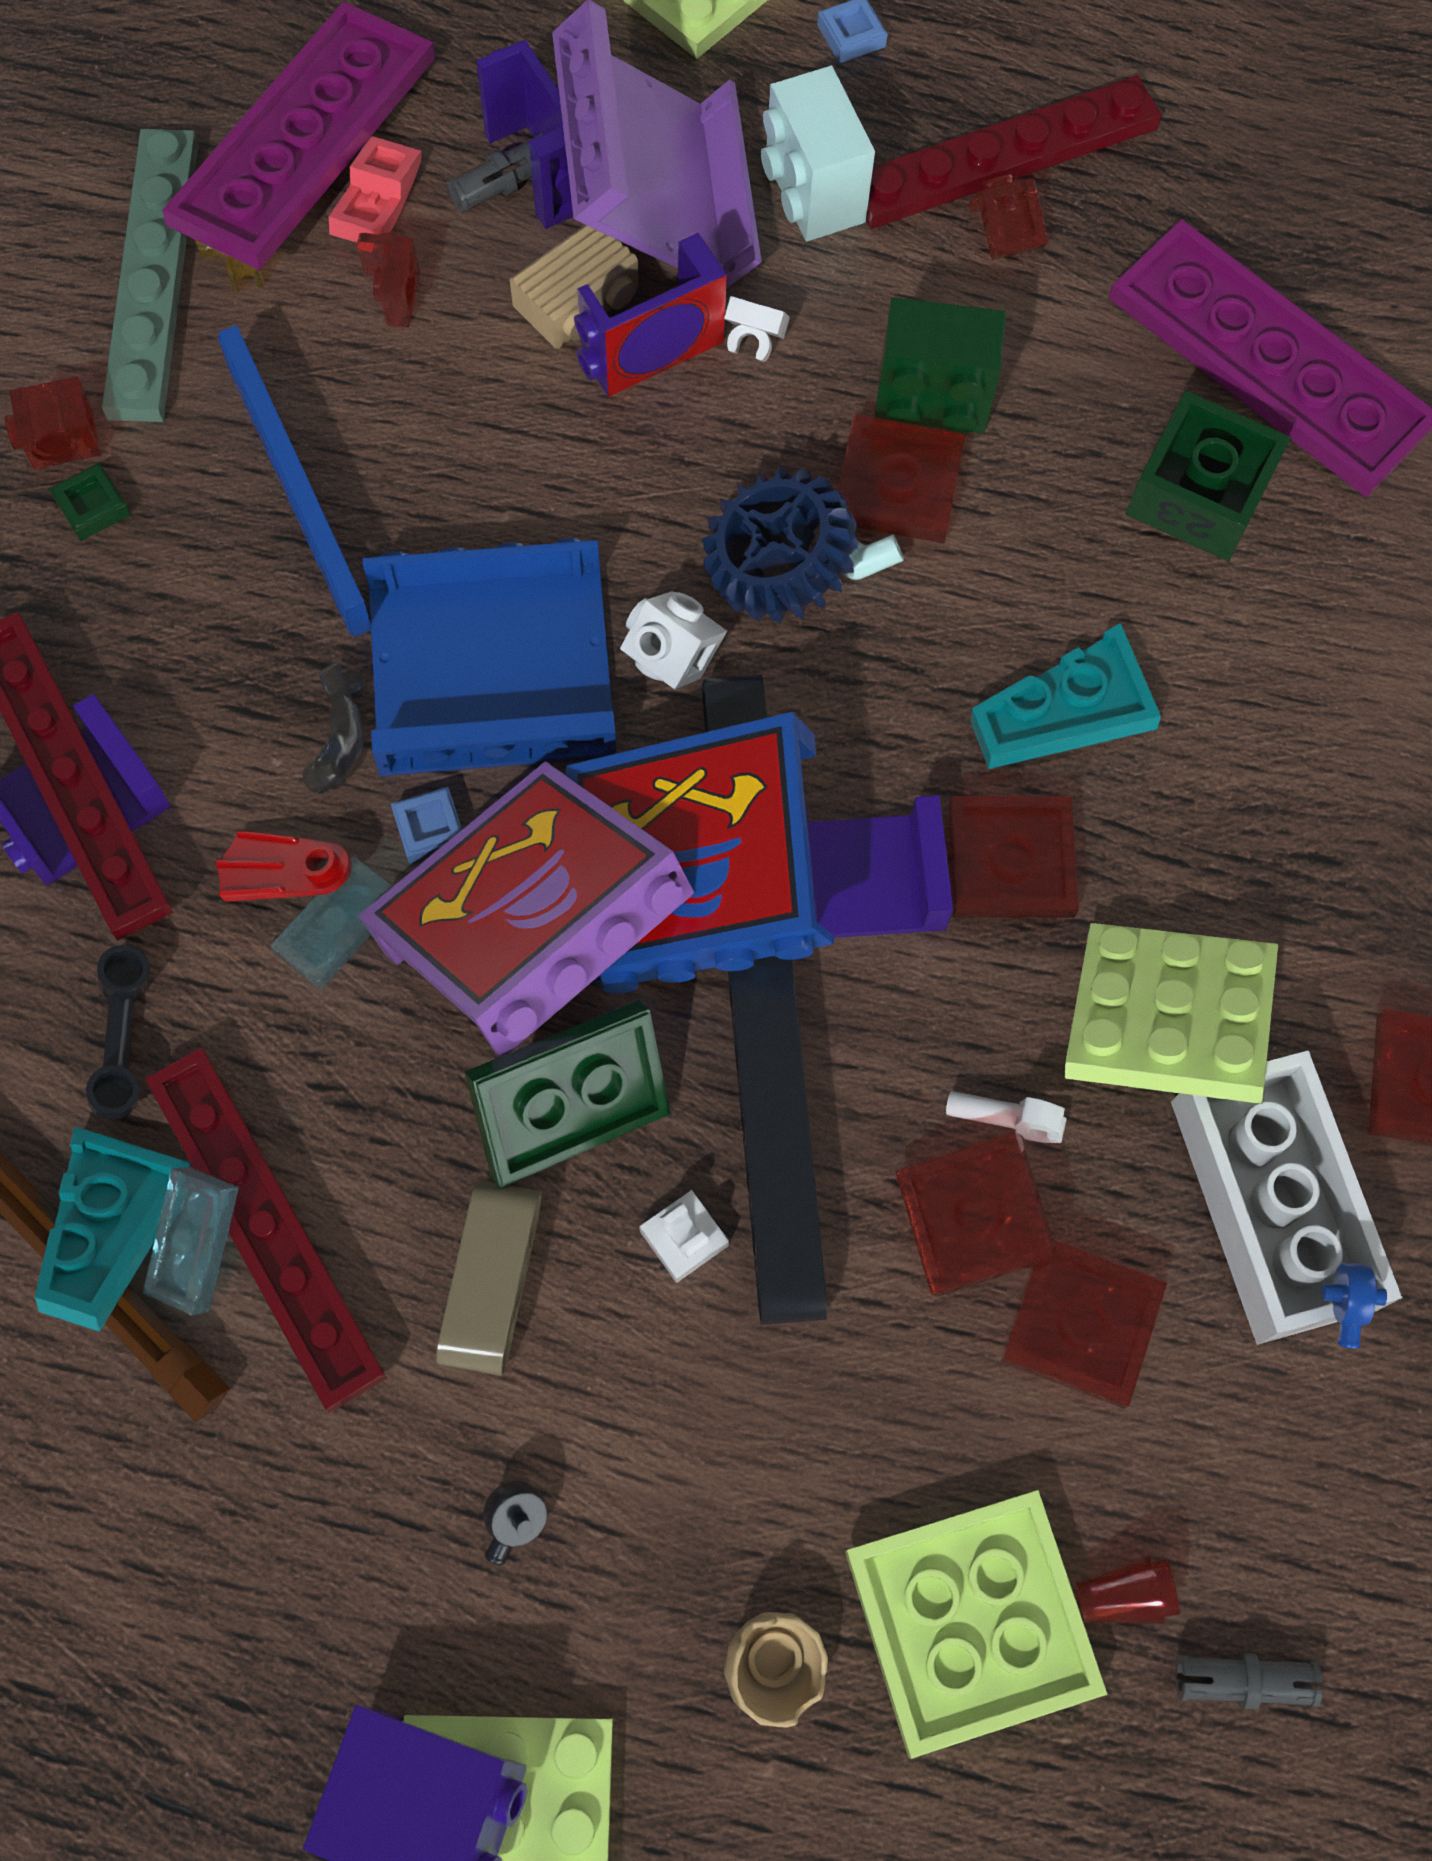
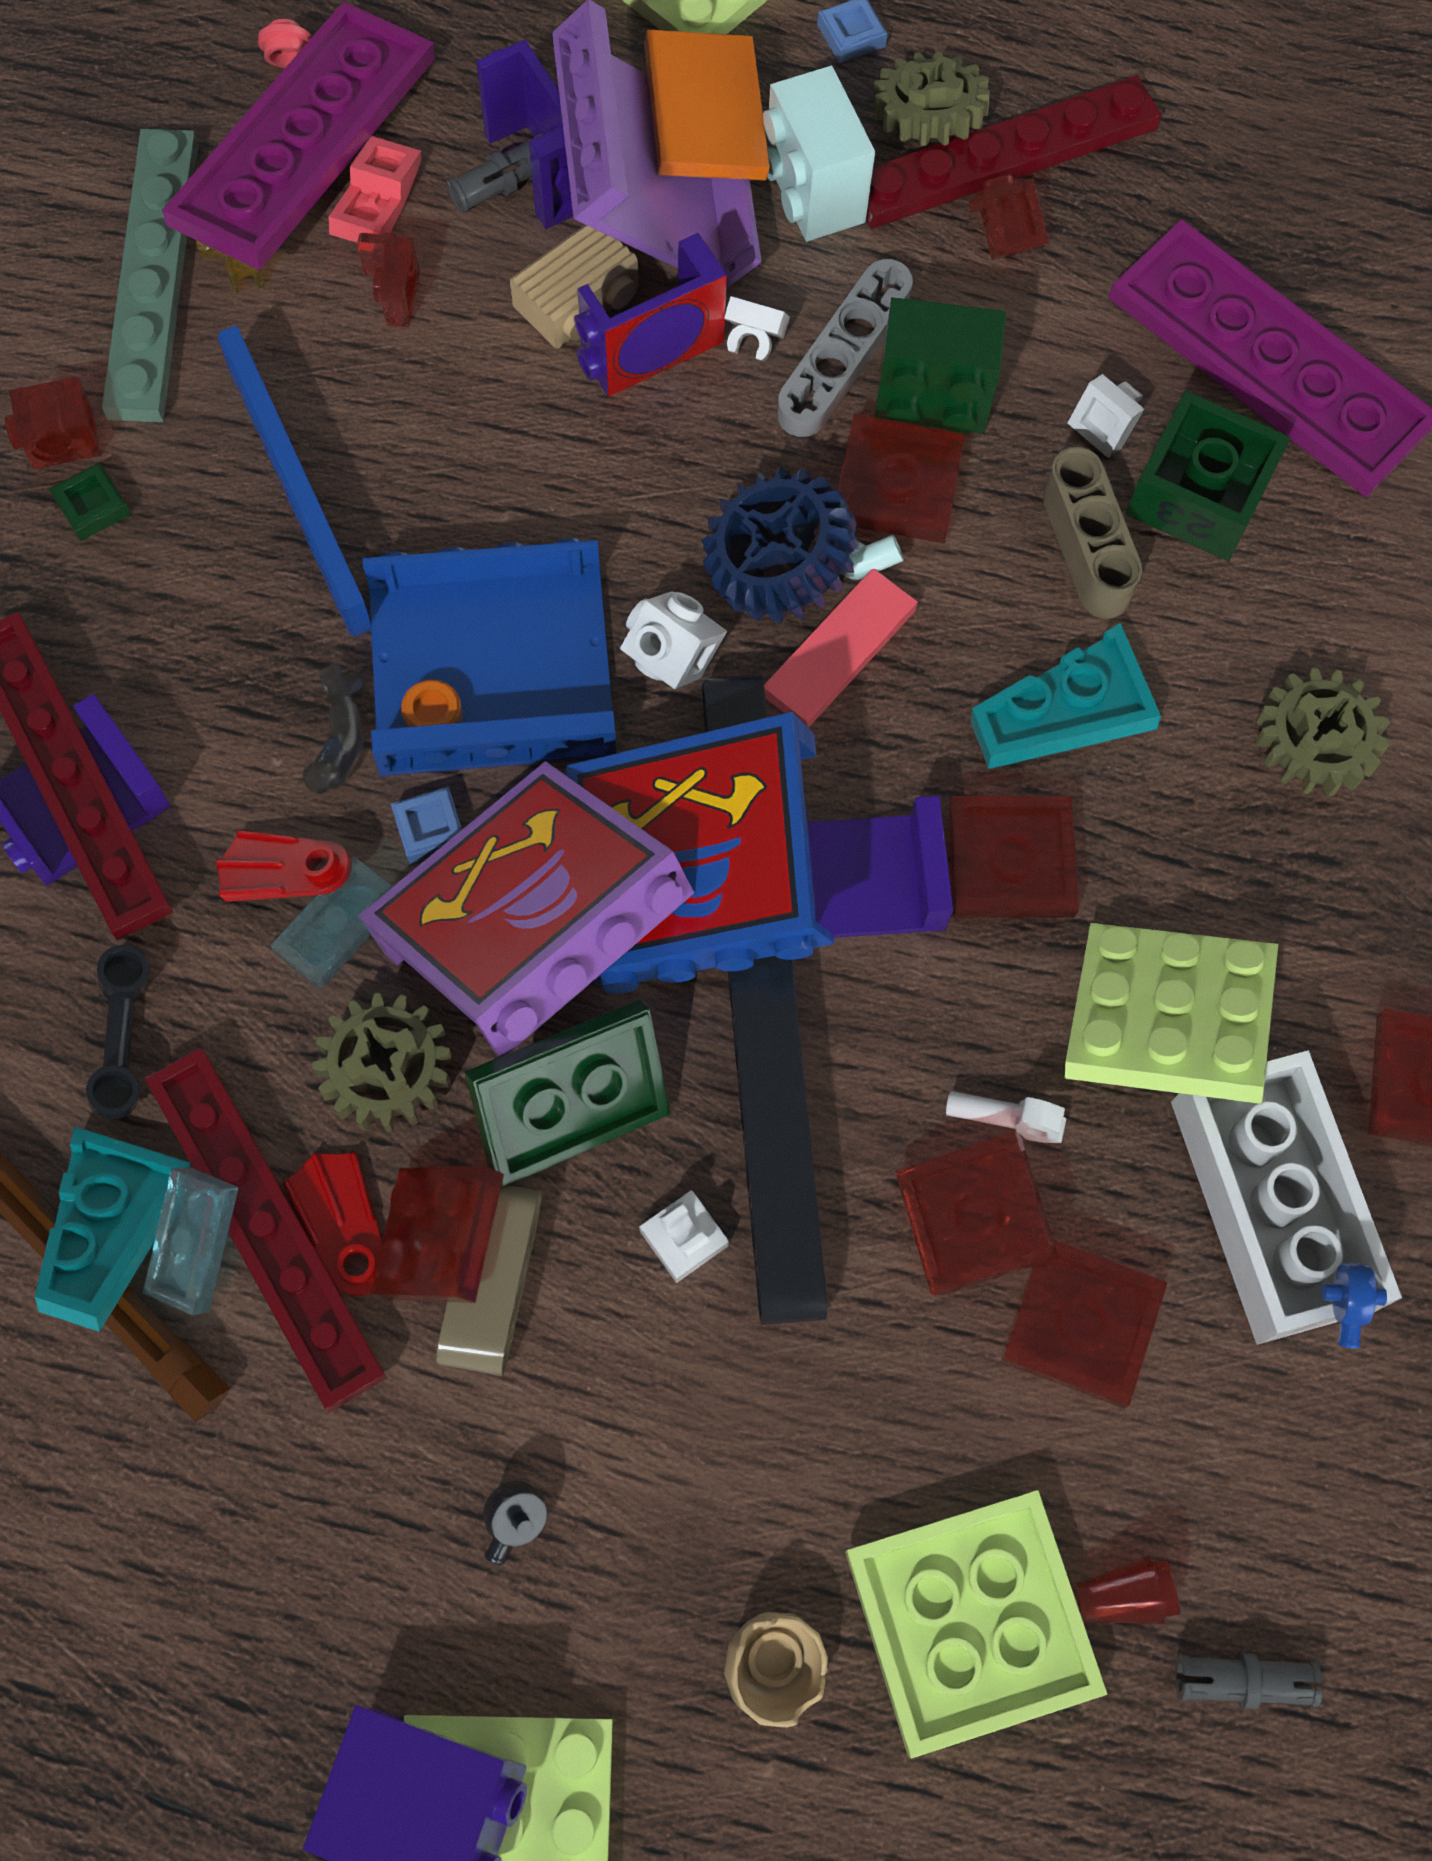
none -> coral plate [258,19,312,68]
none -> red piece [283,1152,388,1296]
none -> olive gear [312,993,453,1132]
none -> clear red plate [370,1166,504,1303]
none -> orange tile [401,680,463,727]
none -> orange tile [644,29,770,180]
none -> coral tile [764,569,918,728]
none -> light grey beam [777,259,913,437]
none -> olive gear [873,52,990,146]
none -> dark tan beam [1043,447,1142,619]
none -> white tile [1067,374,1144,458]
none -> olive gear [1255,668,1390,796]

